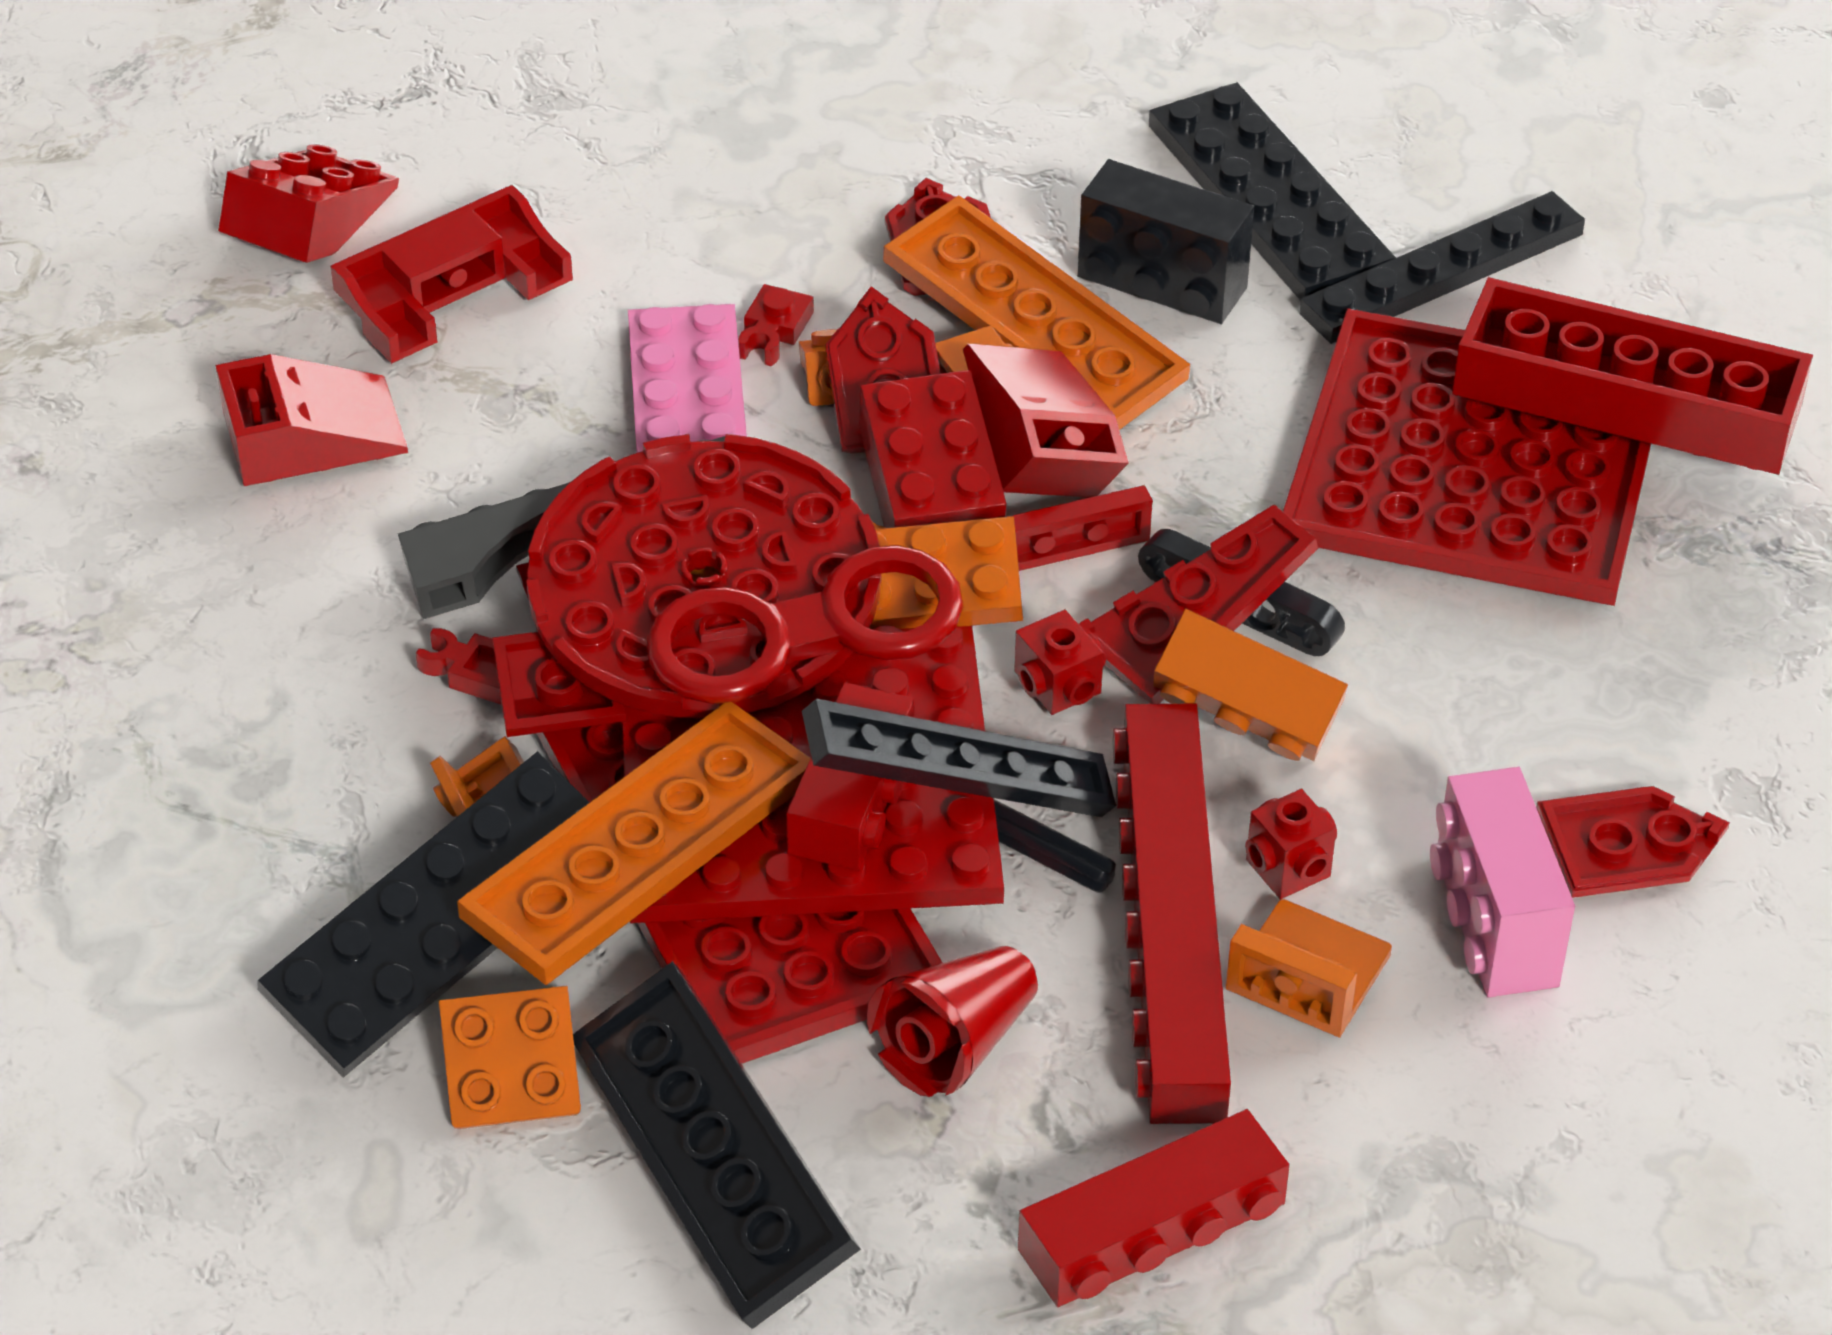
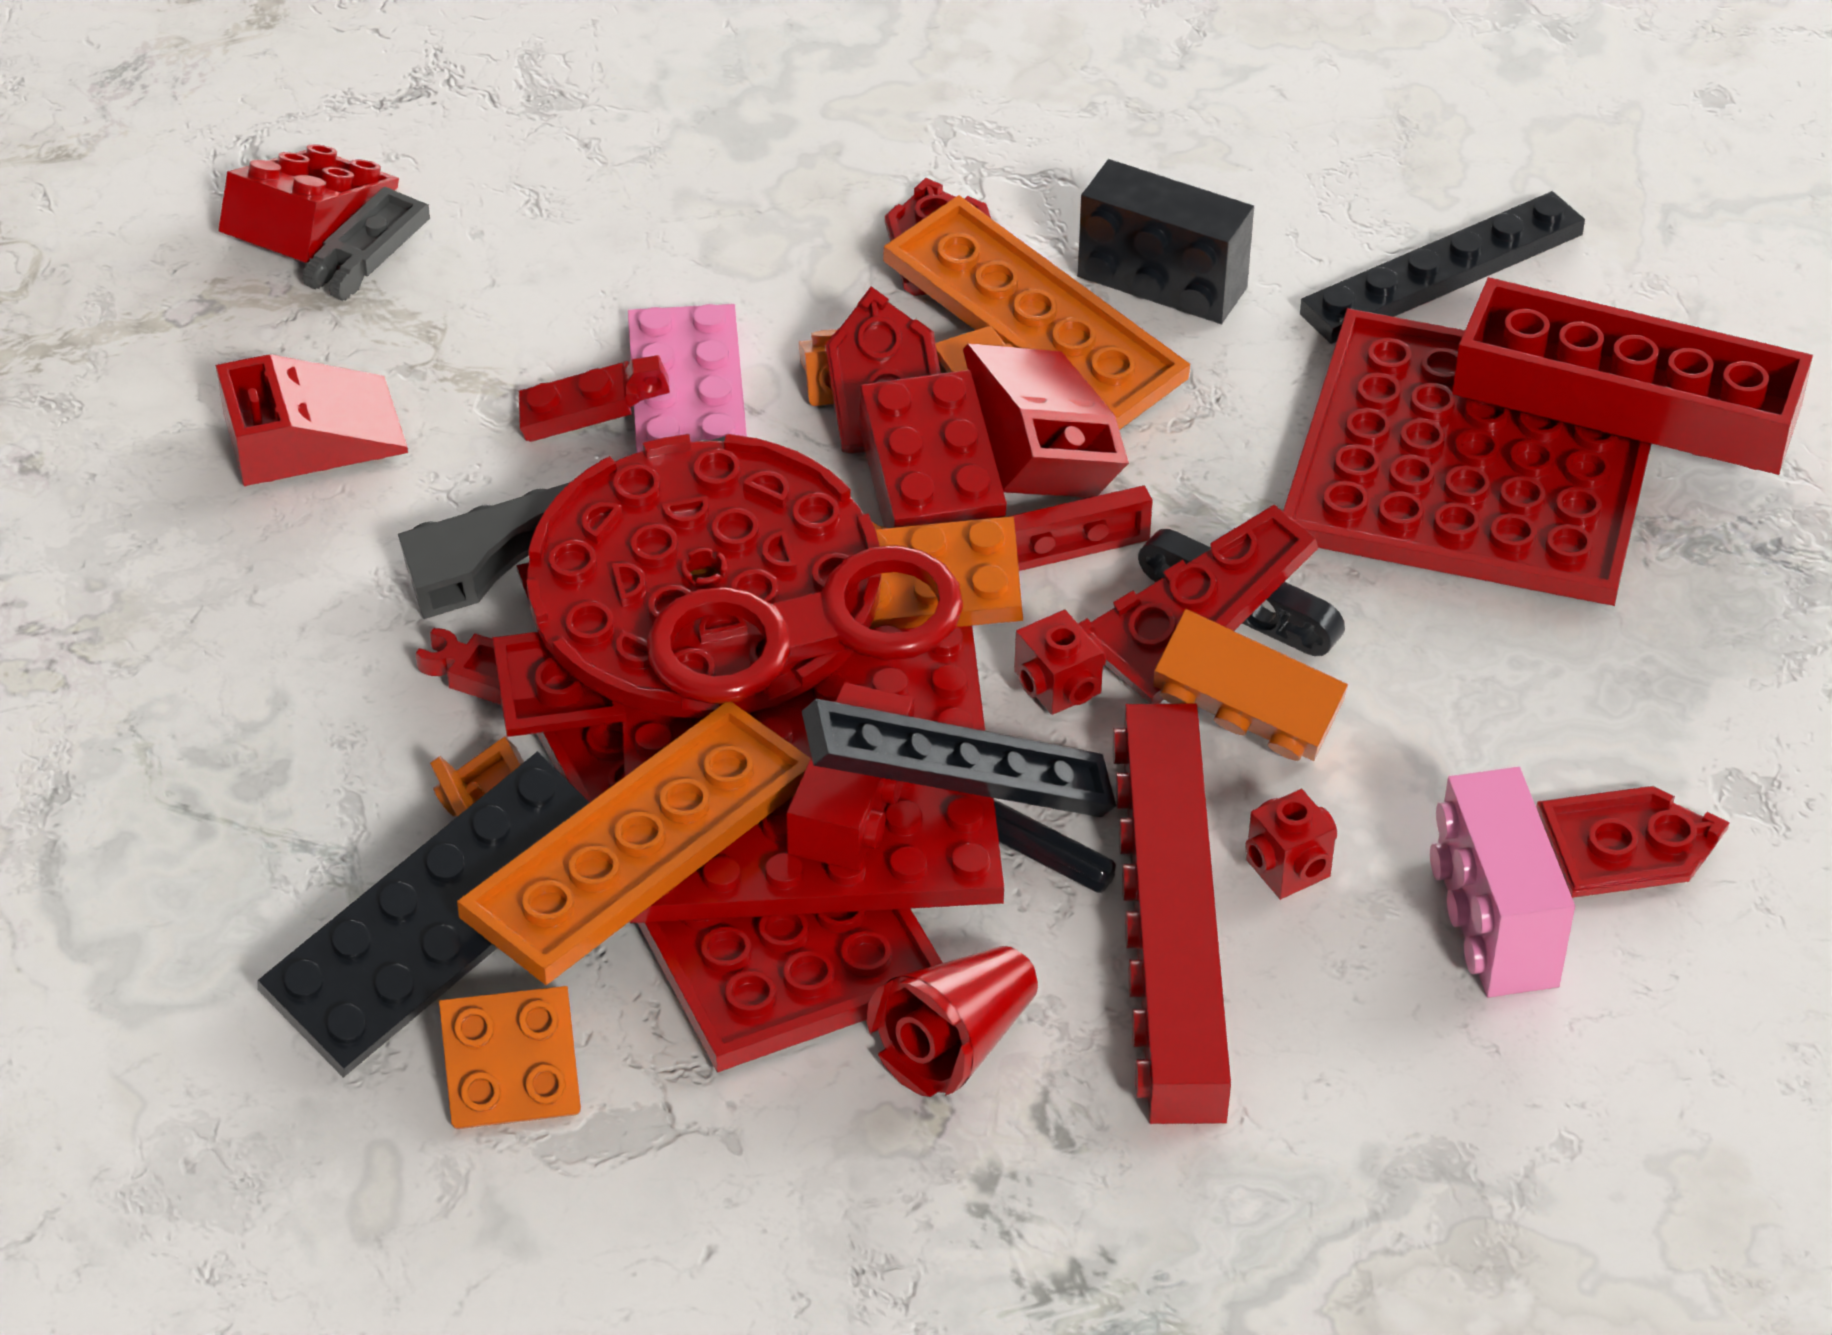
red bracket [330,185,573,364] -> none
black plate [573,961,861,1329] -> none
red plate [738,284,814,366] -> none
red brick [1018,1109,1290,1308] -> none
black plate [1149,82,1396,301] -> none
orange bracket [1226,899,1392,1038] -> none
none -> dark grey hinge [302,187,430,301]
none -> red hinge [519,355,670,442]

